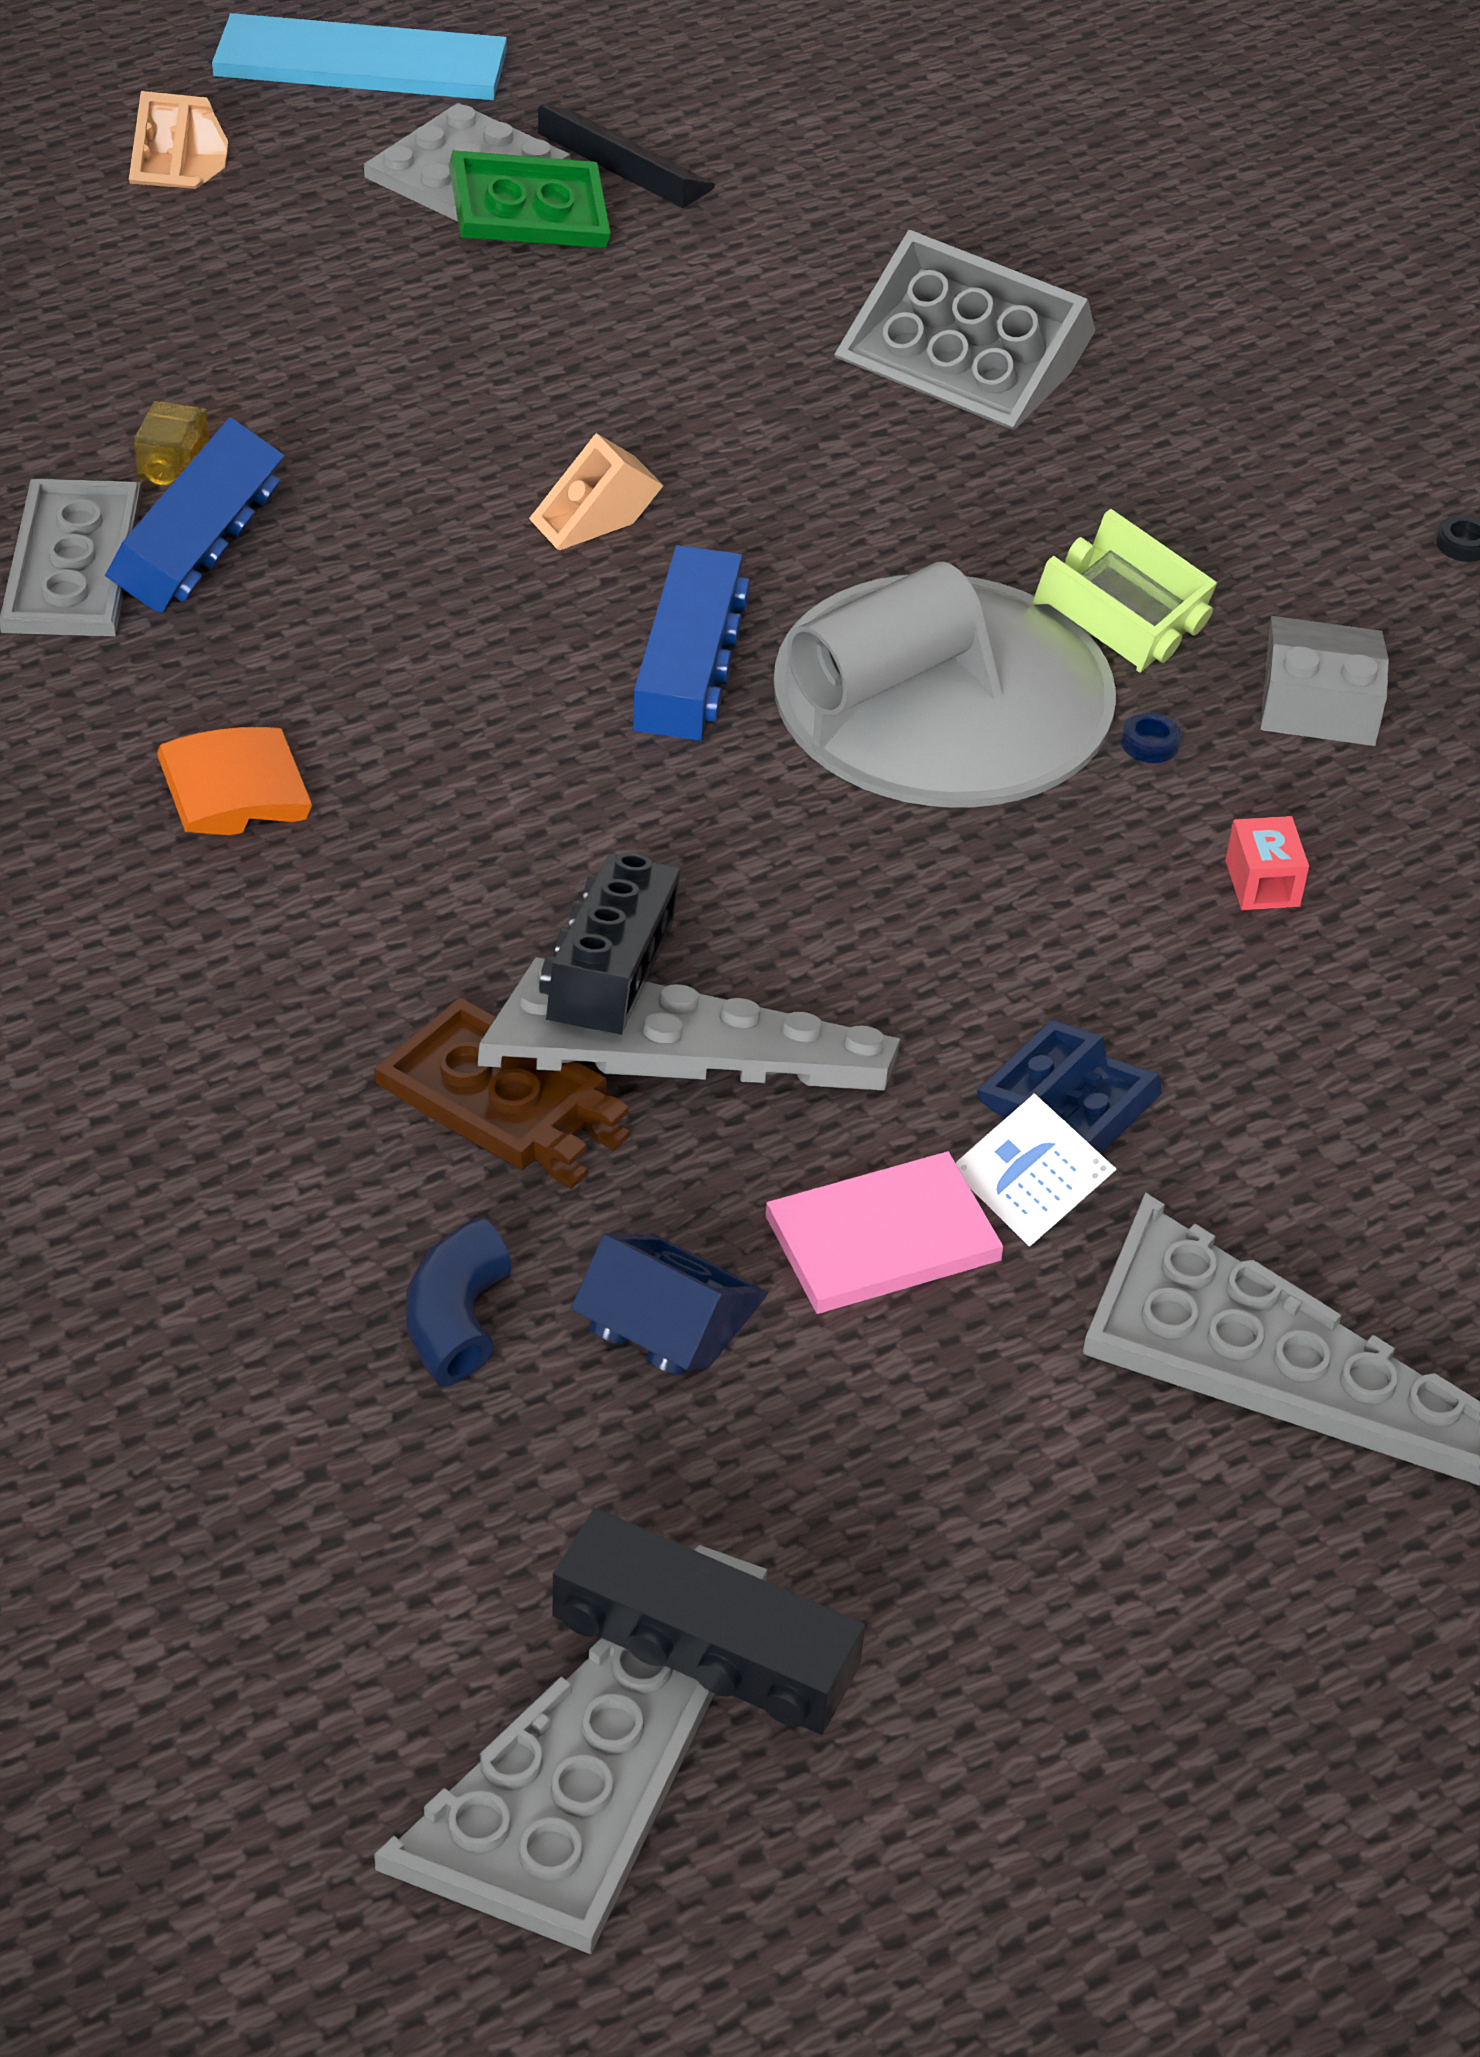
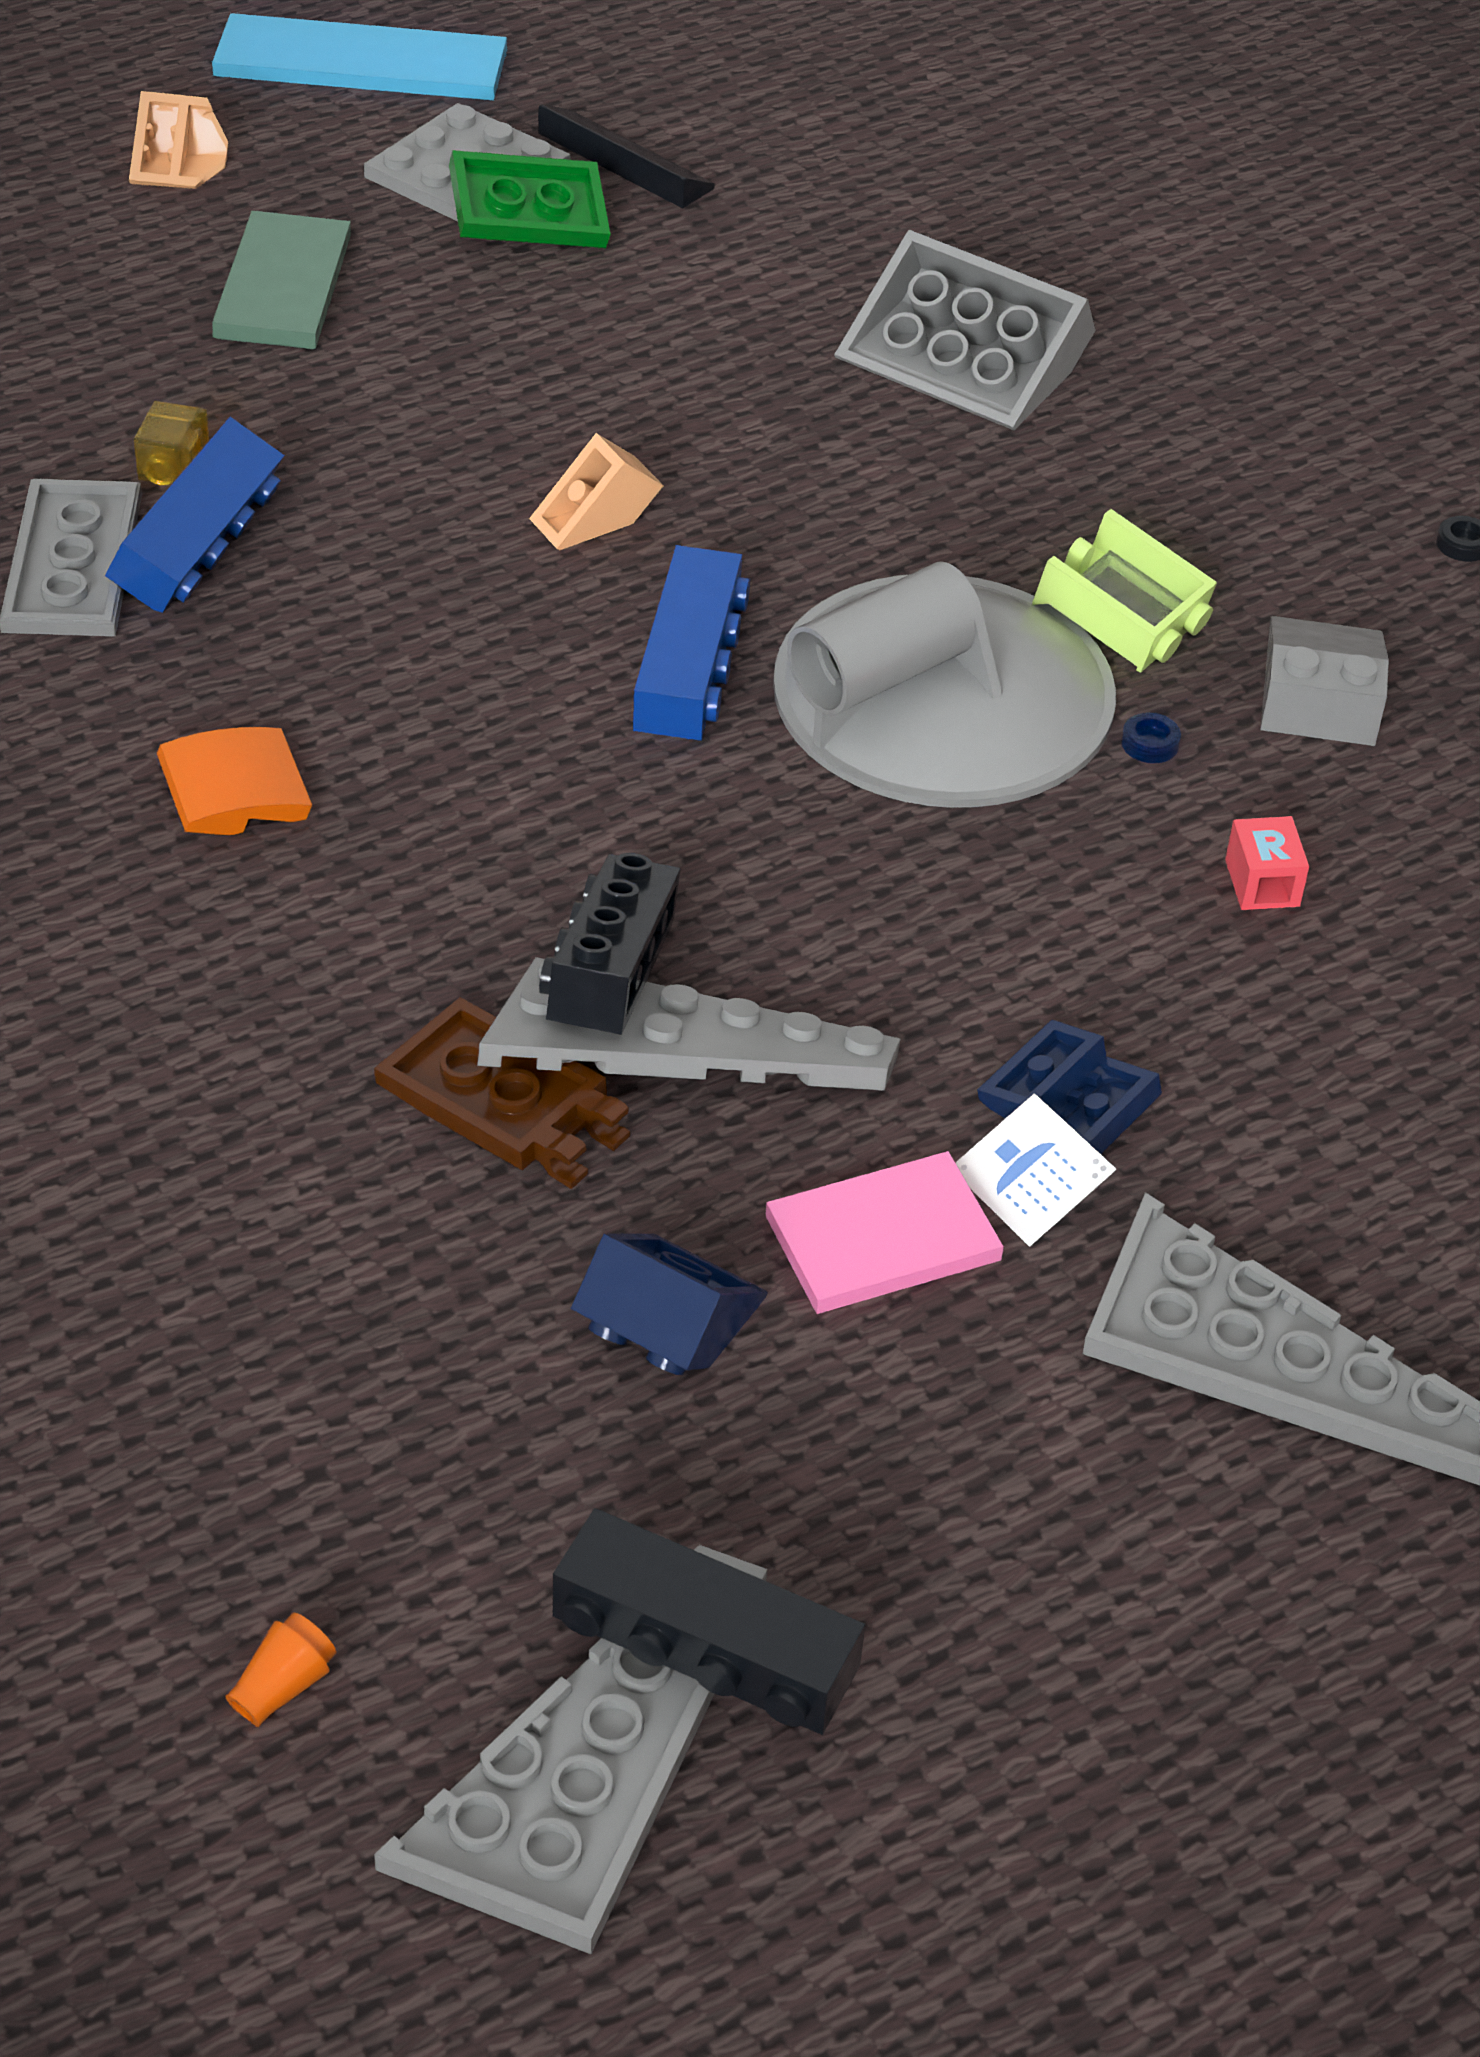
dark blue cylinder [406,1217,511,1387] -> none
none -> sand green tile [212,211,351,349]
none -> orange cone [226,1612,337,1727]

